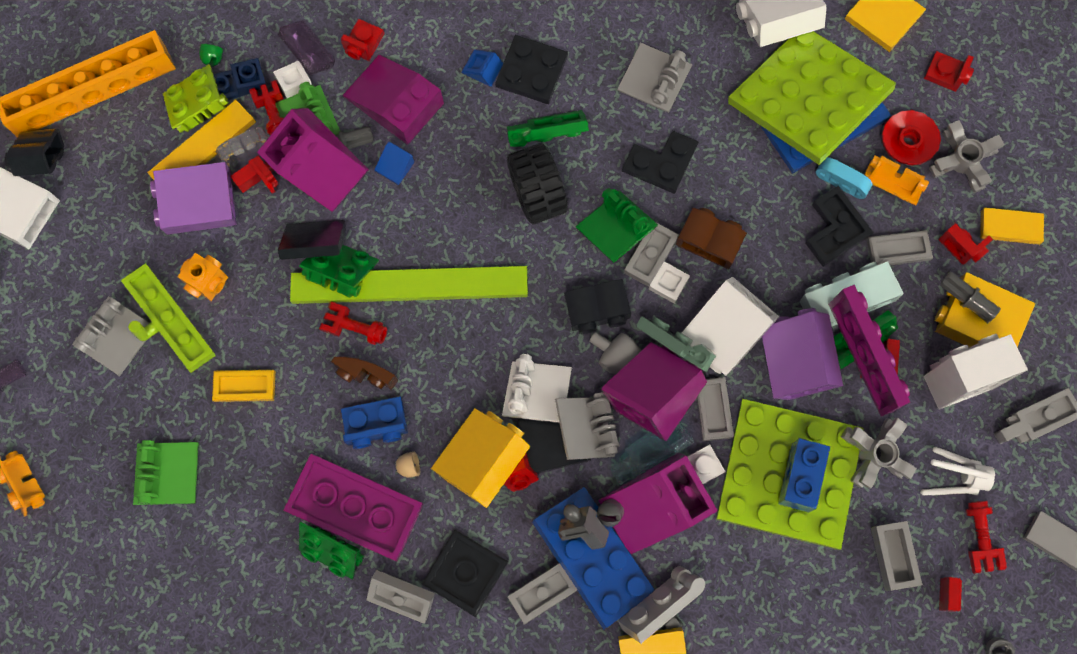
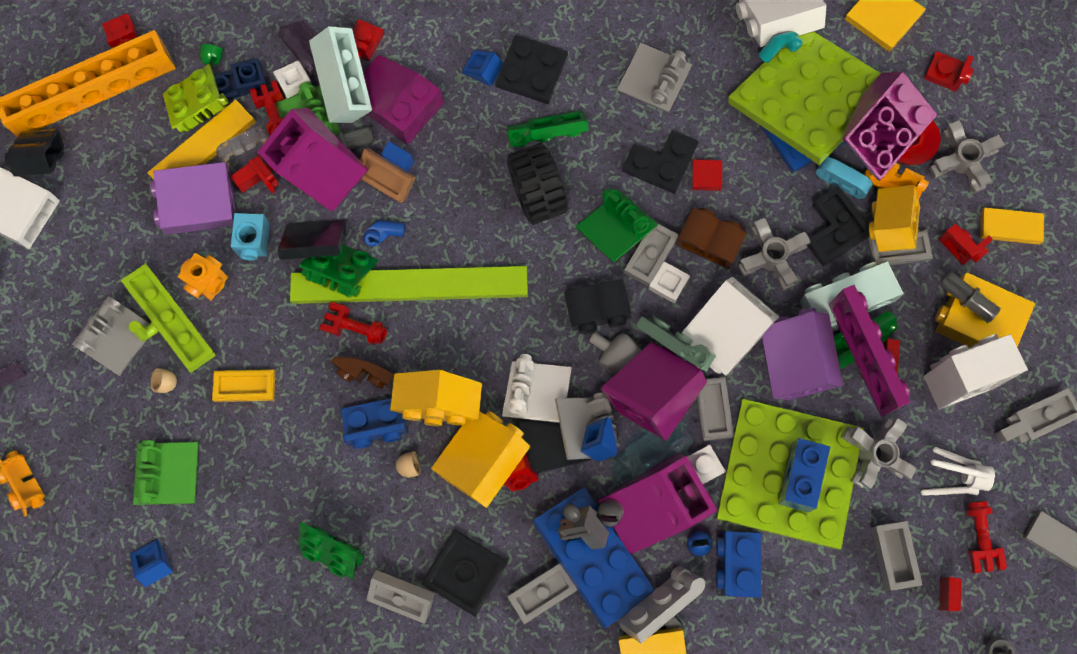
magenta plate [283,454,424,562] -> none
none -> red bracket [102,13,139,48]
none -> blue slope [130,539,173,587]
none -> tan hinge [151,368,177,393]
none -> medium azure brick [231,213,270,260]
none -> light aqua brick [309,26,372,123]
none -> medium nougat tile [359,148,416,203]
none -> blue arm [363,220,406,247]
none -> yellow brick [390,370,482,426]
none -> blue slope [581,417,617,461]
none -> blue hinge [687,531,713,557]
none -> red tile [692,159,722,191]
none -> blue bracket [716,530,761,598]
none -> light grey pin [738,218,811,291]
none -> teal arm [758,31,803,63]
none -> magenta slope [842,72,937,181]
none -> yellow brick [869,185,920,252]

